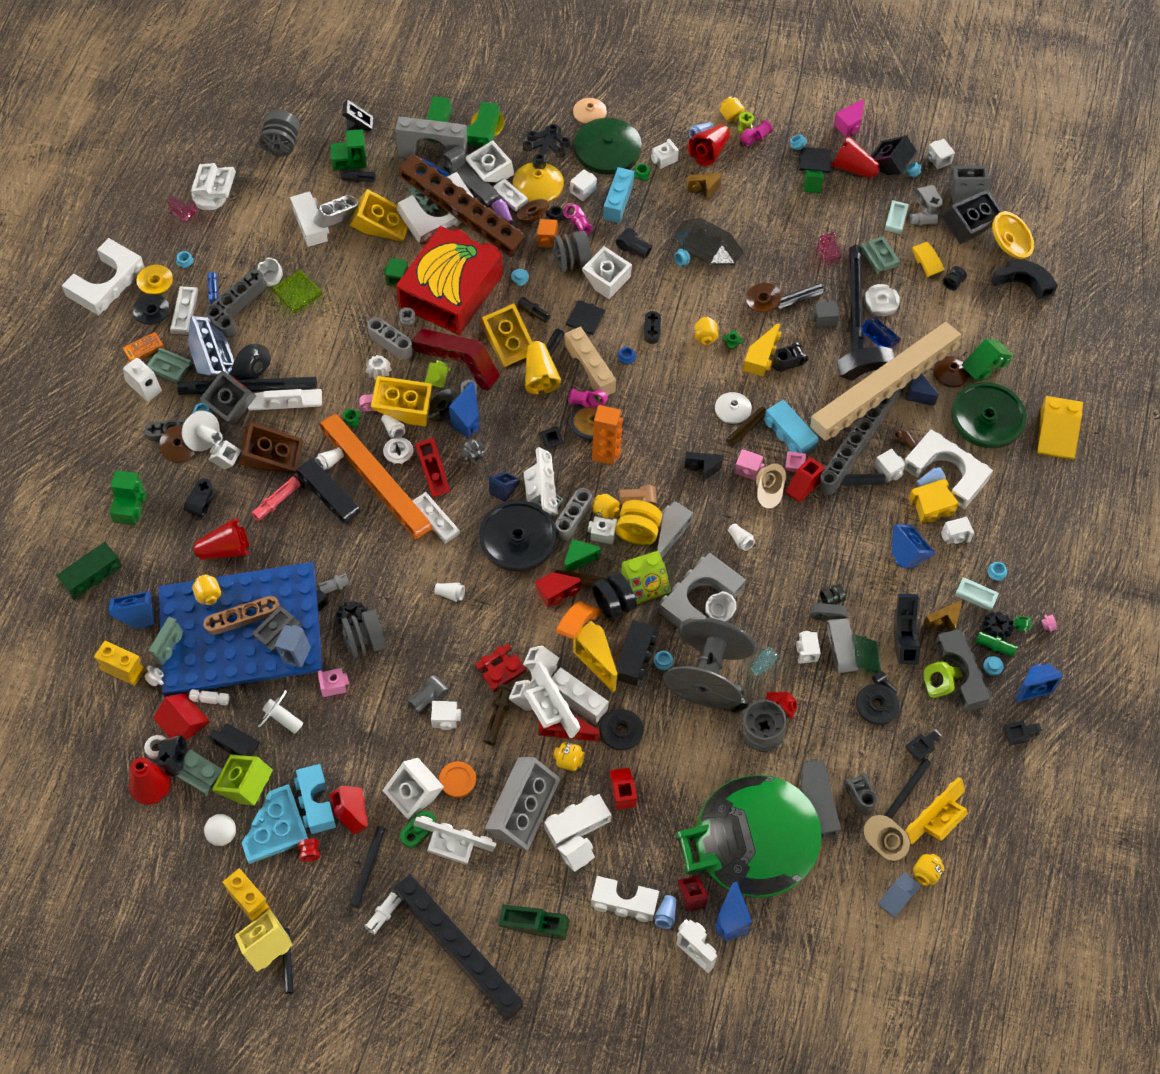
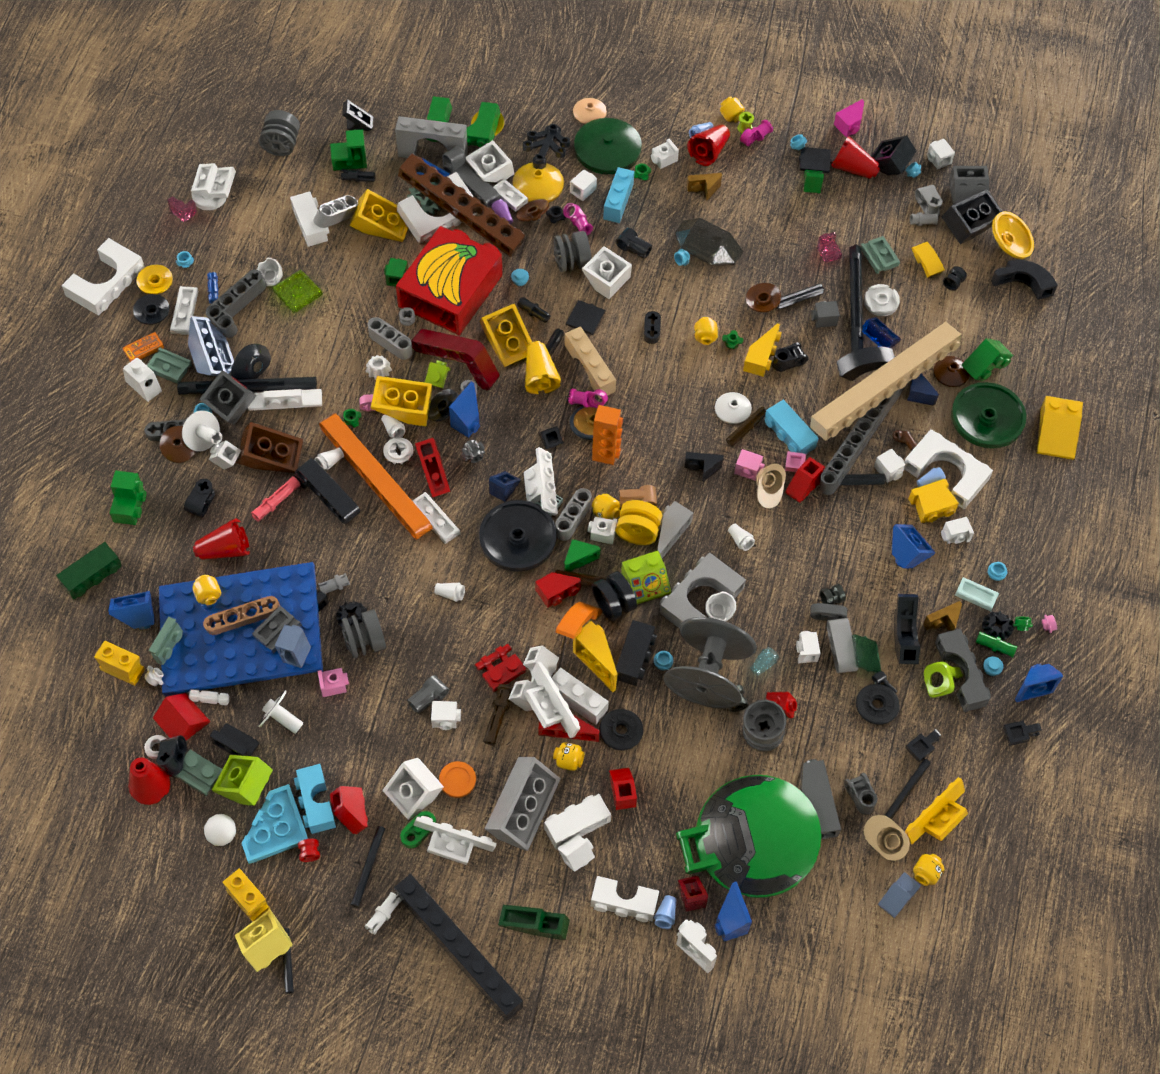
orange brick [537,219,559,247] -> none
blue plate [618,347,636,364] -> none
light aqua tile [885,200,909,234] -> none

